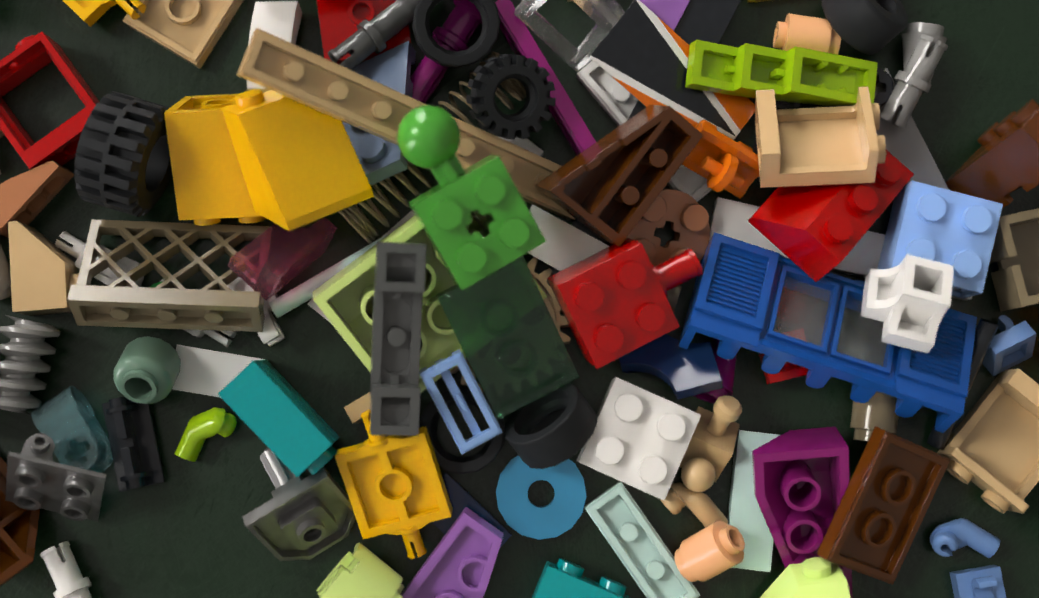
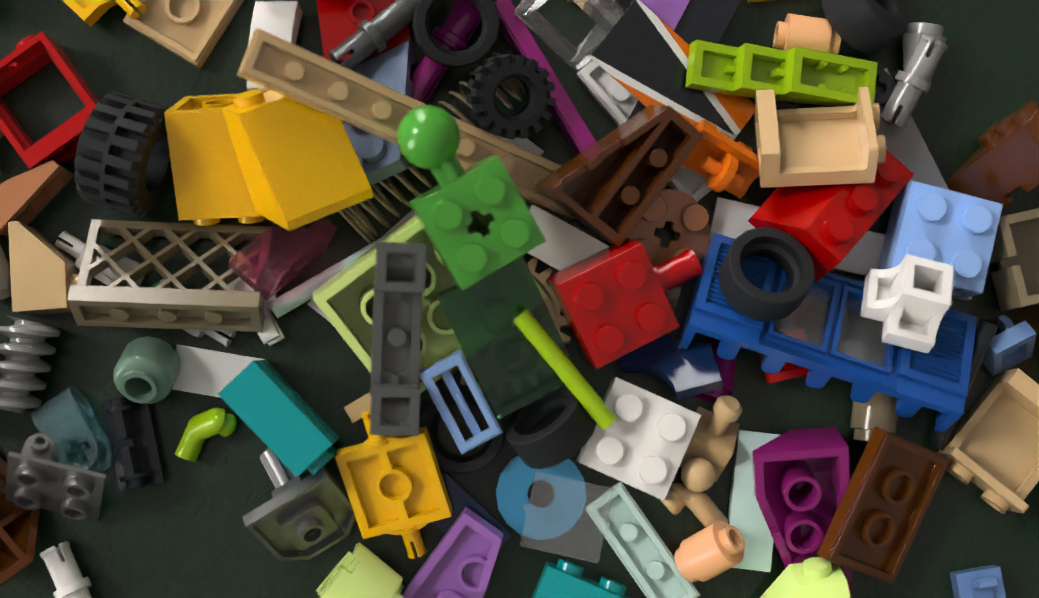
medium blue arm [930,518,1000,558] -> none
none -> lime bar [513,309,617,430]
none -> clear piece [520,471,614,563]
none -> black tyre [719,227,815,322]

